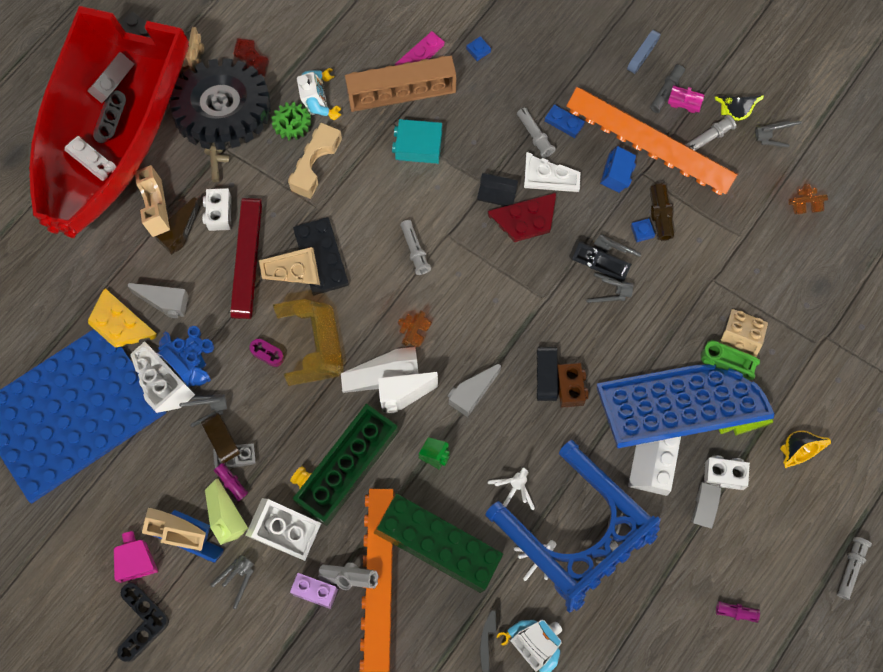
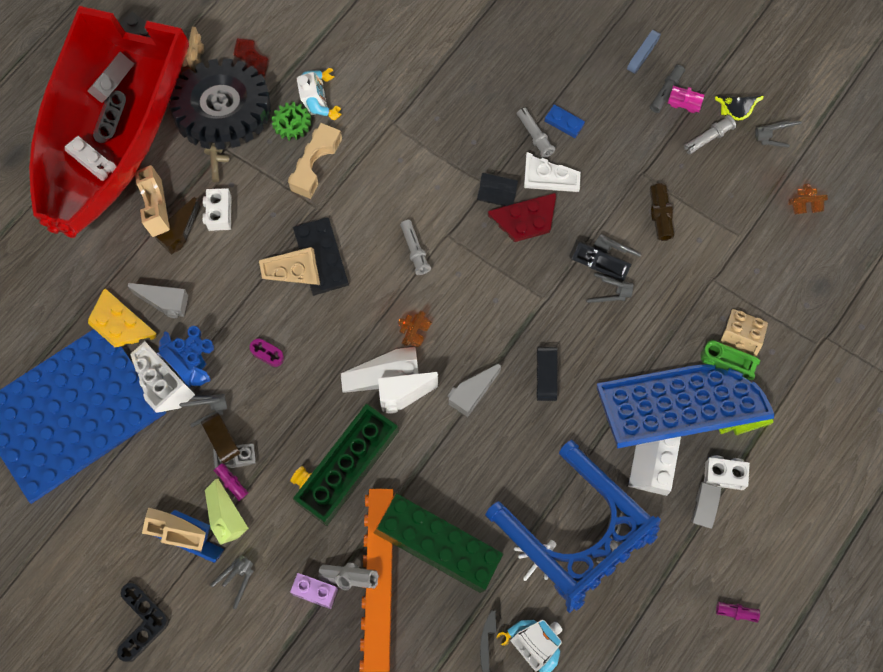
dark pink torso [114,531,158,583] -> none
dark red beam [231,198,262,319] -> none
white slope [245,498,321,561] -> none
clear yellow windscreen [273,299,344,386] -> none
medium nougat brick [345,56,456,112] -> none
teal brick [392,119,442,164] -> none
dark pink plate [395,31,444,66] -> none
green slope [418,437,450,470] -> none
blue plate [466,36,491,61] -> none
white plant [488,467,535,510] -> none
reddish brown brick [557,363,588,408] -> none
orange brick [566,87,738,195] -> none
blue brick [600,146,636,193] -> none
blue plate [631,219,655,242] -> none
yellow hat [780,431,831,468] -> none
light grey pin [837,537,872,600] -> none

